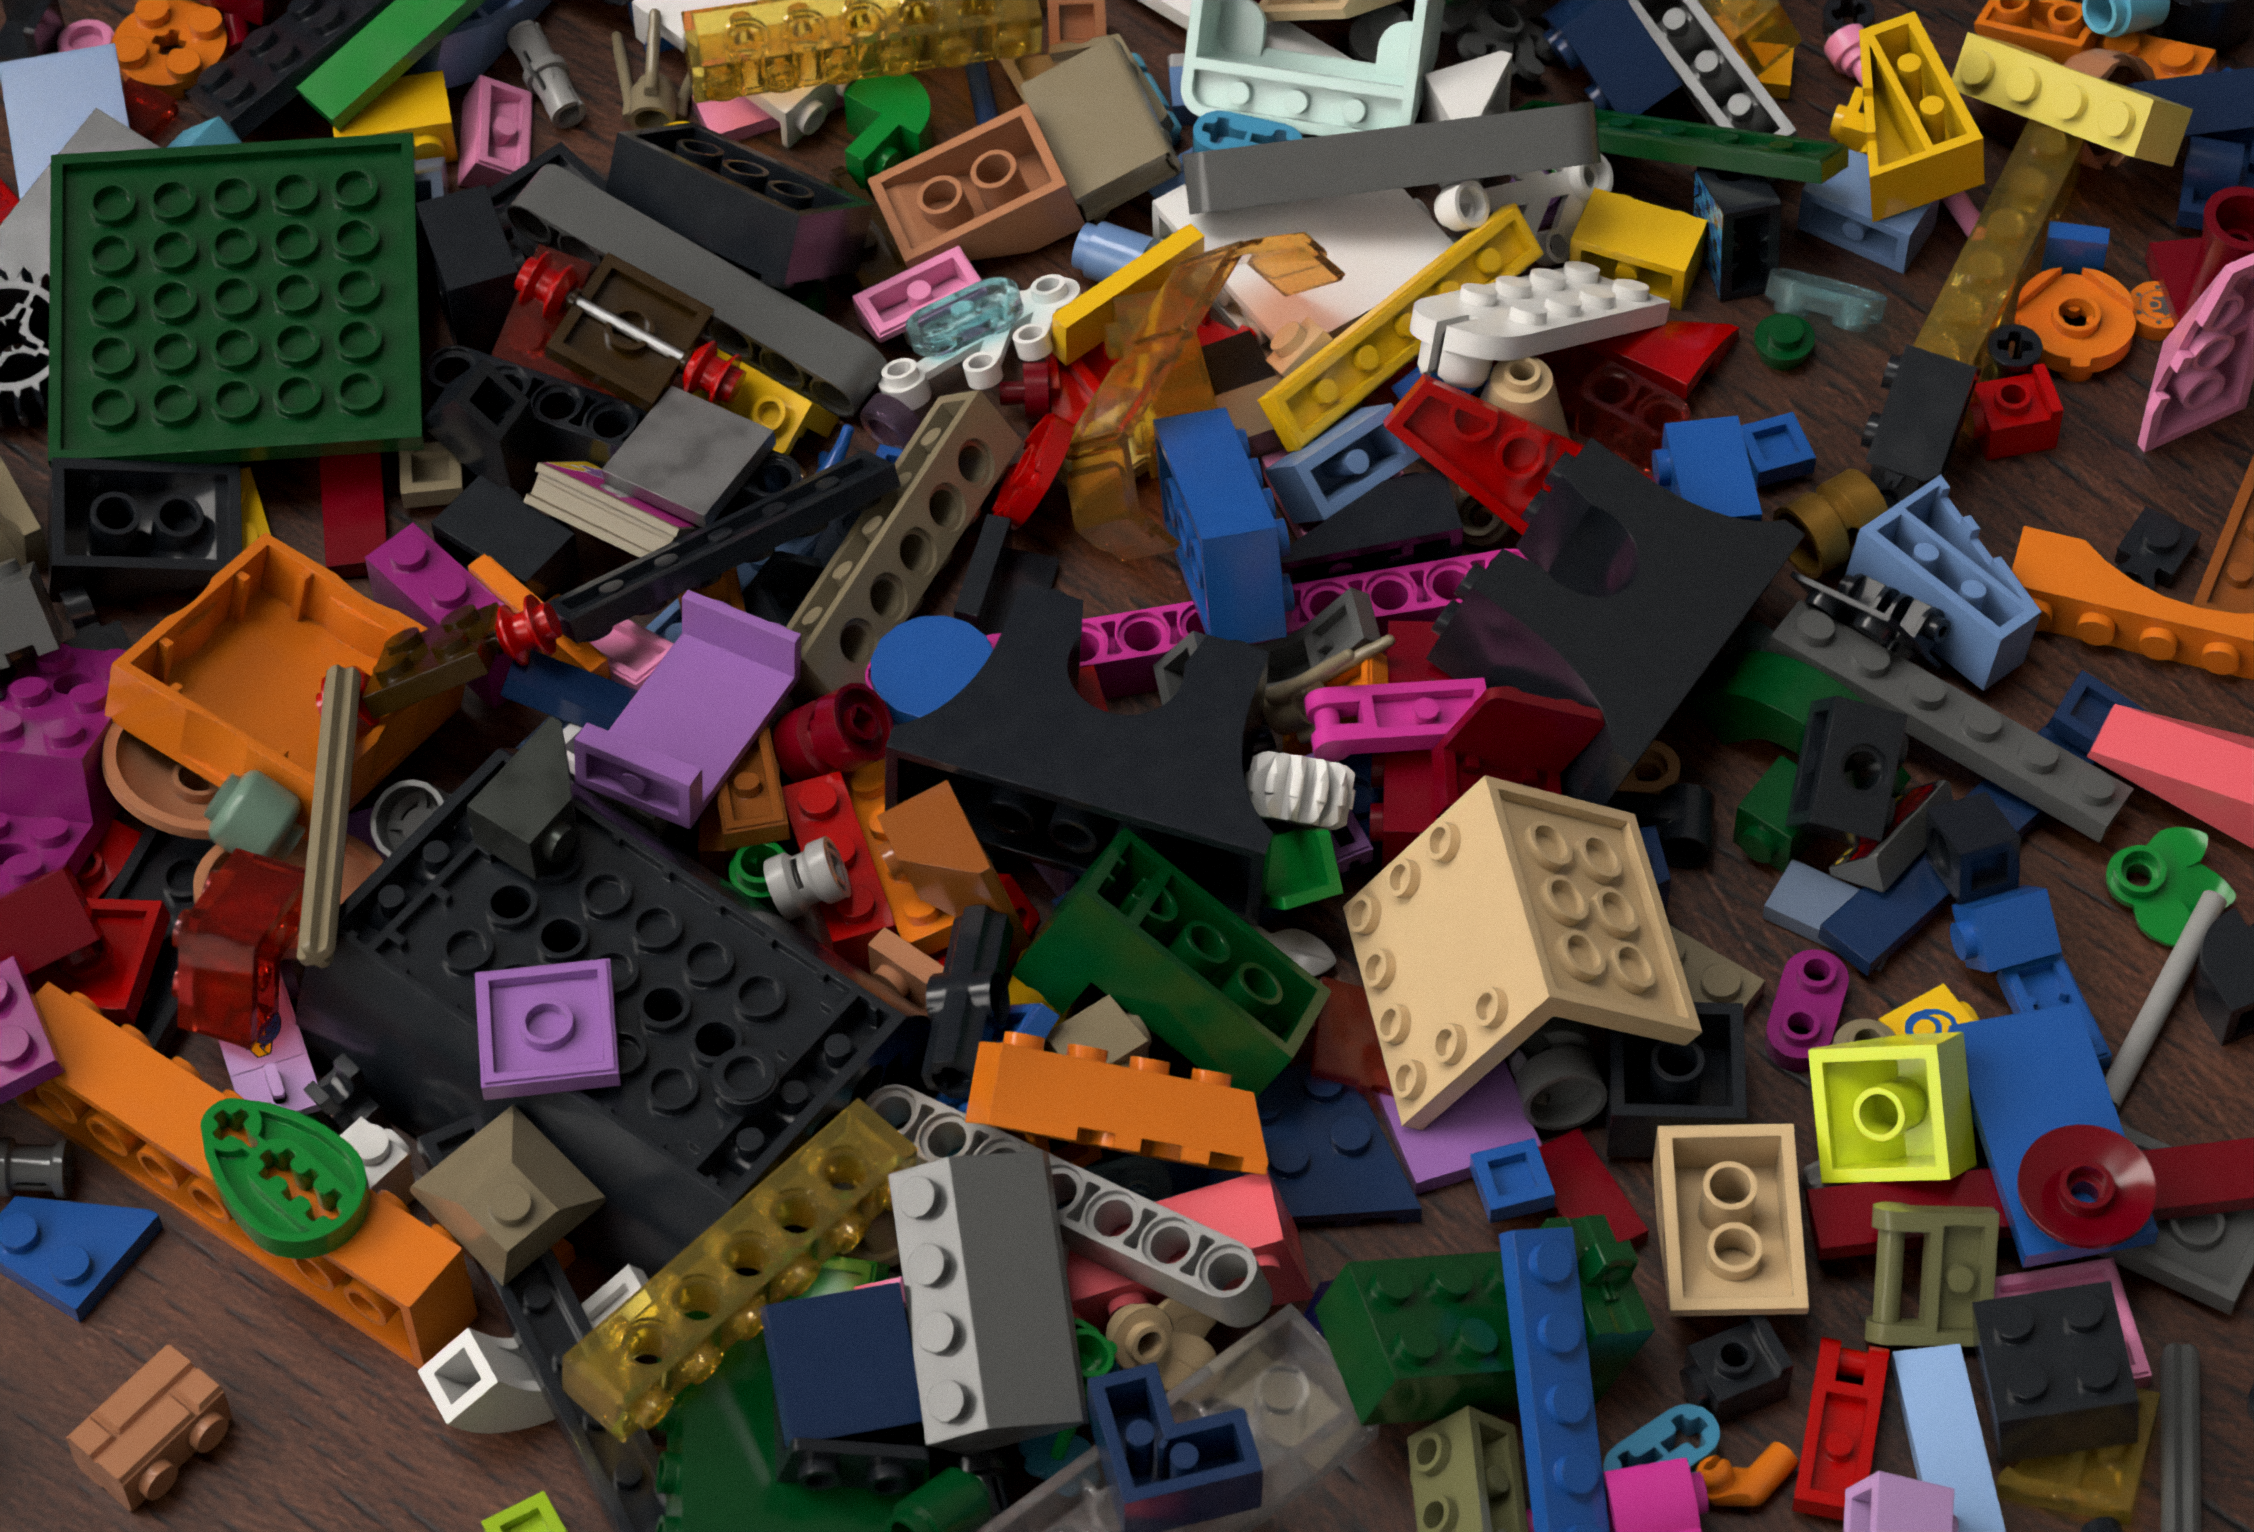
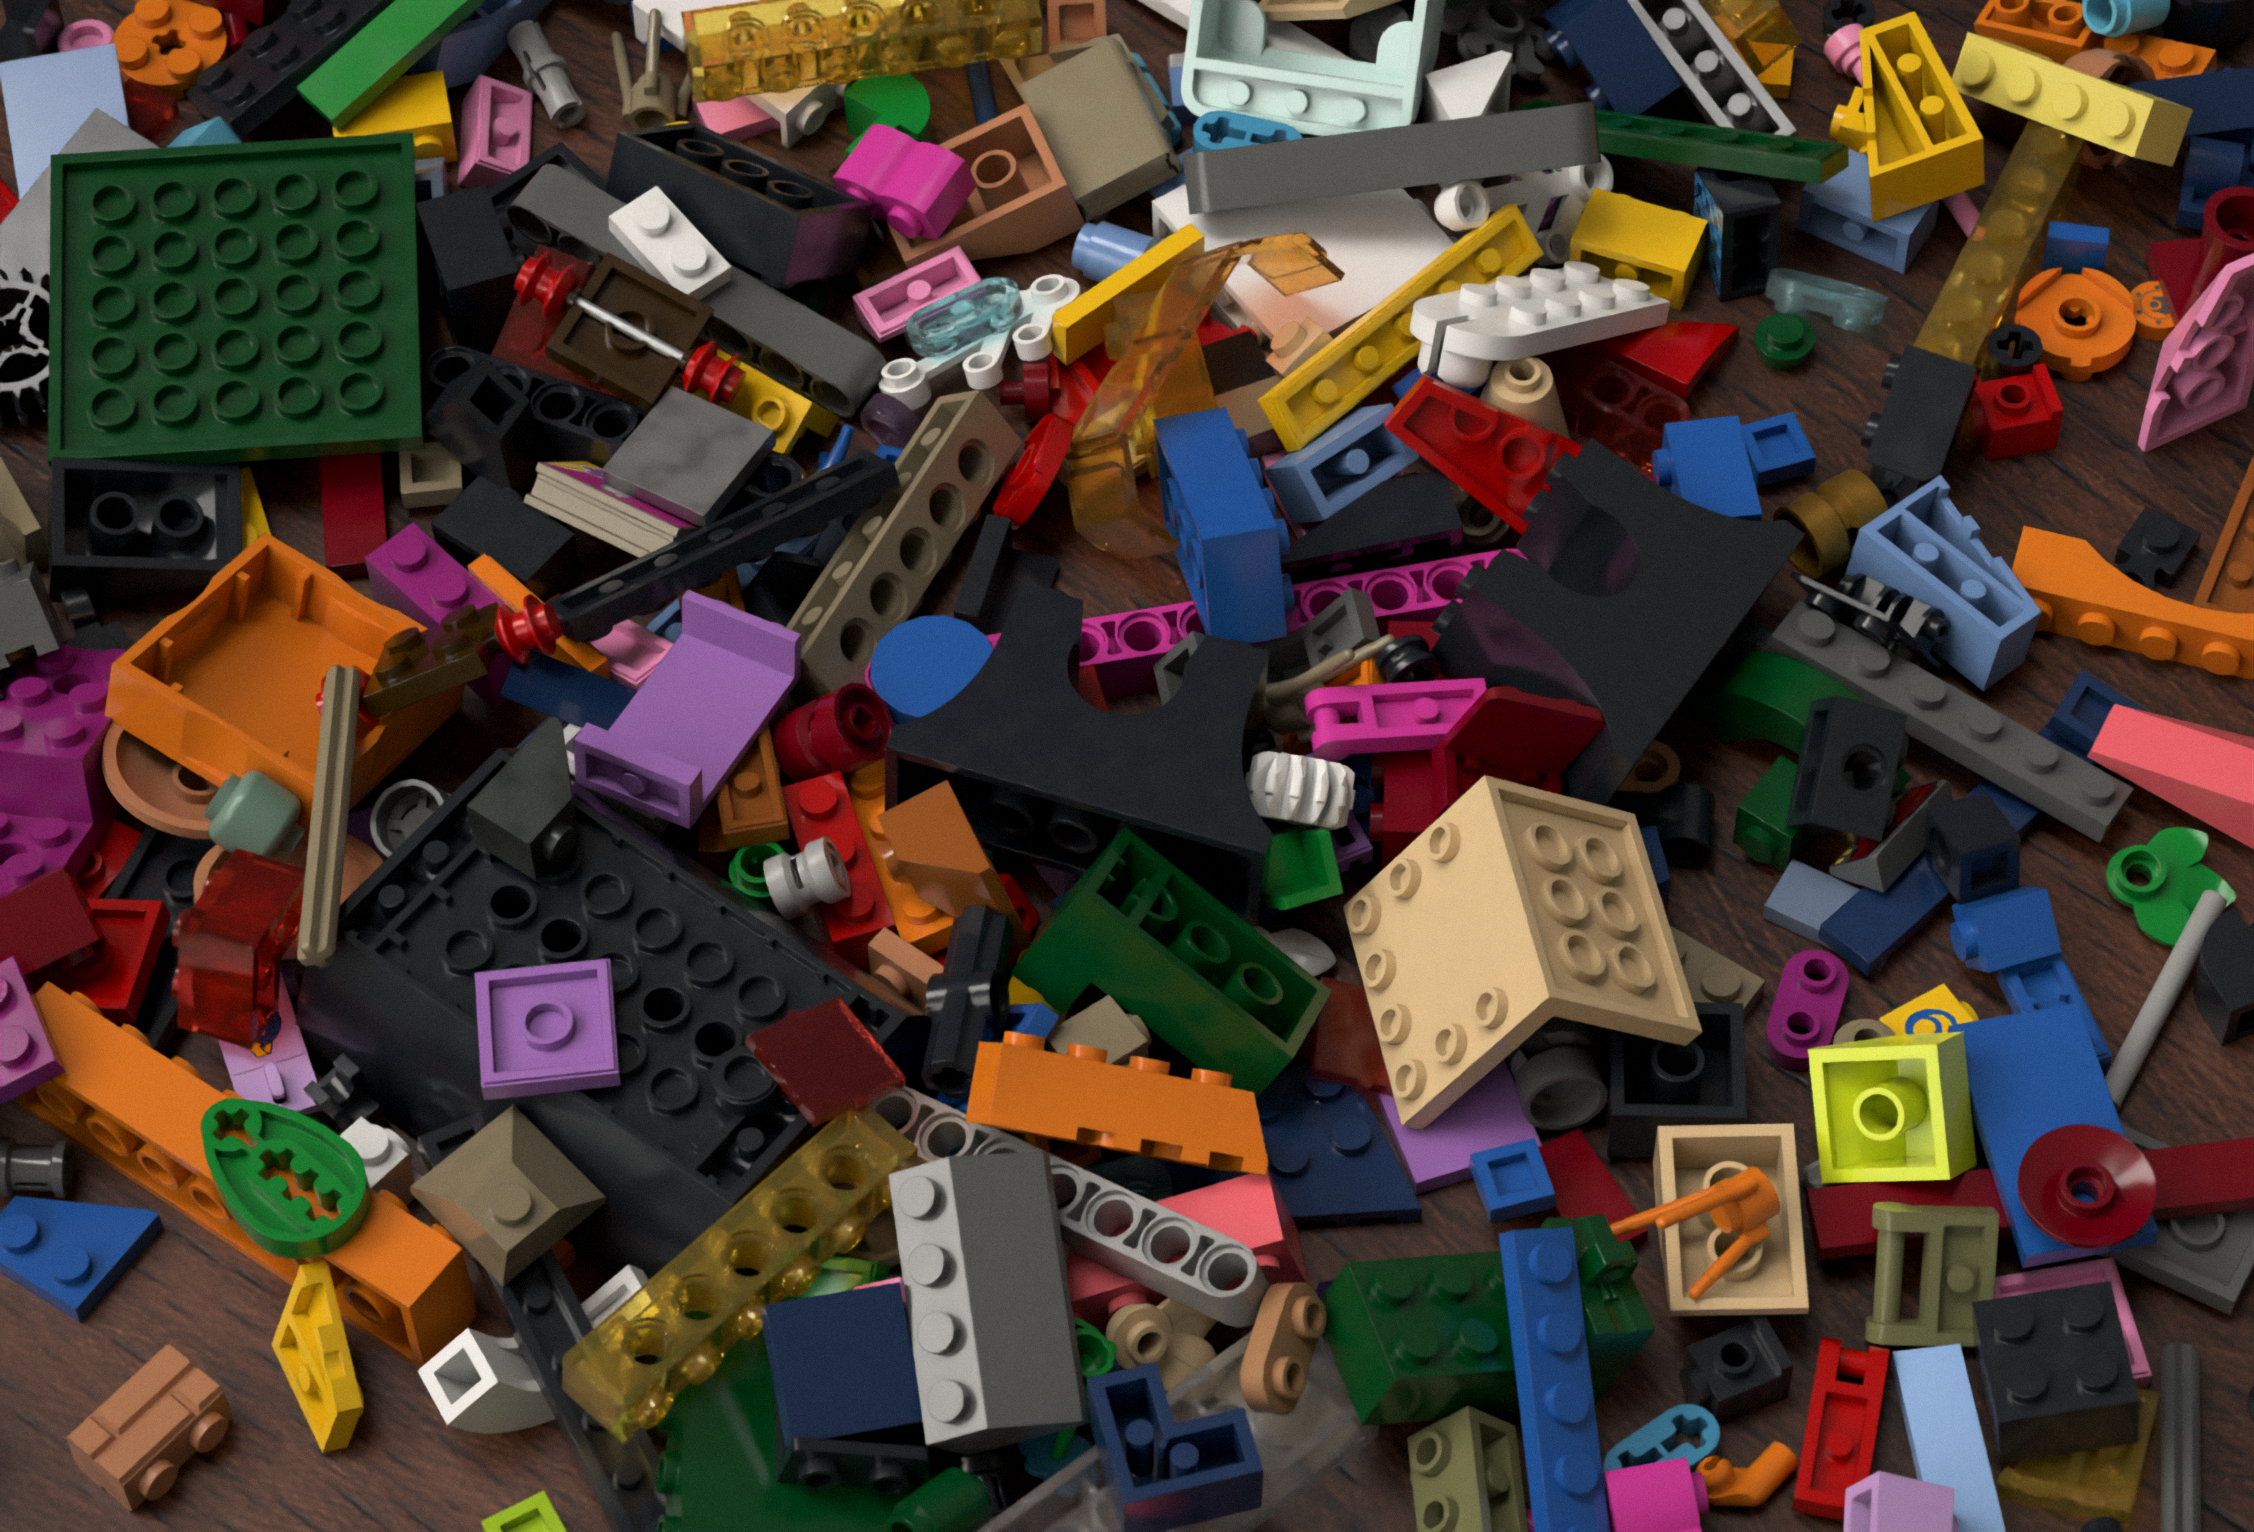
none -> yellow wing [271,1260,364,1453]
none -> white plate [609,186,732,301]
none -> clear red piece [745,996,907,1127]
none -> dark pink brick [833,124,977,239]
none -> medium nougat plate [1240,1282,1326,1413]
none -> black bush [1375,634,1441,684]
none -> orange plant [1610,1166,1780,1300]

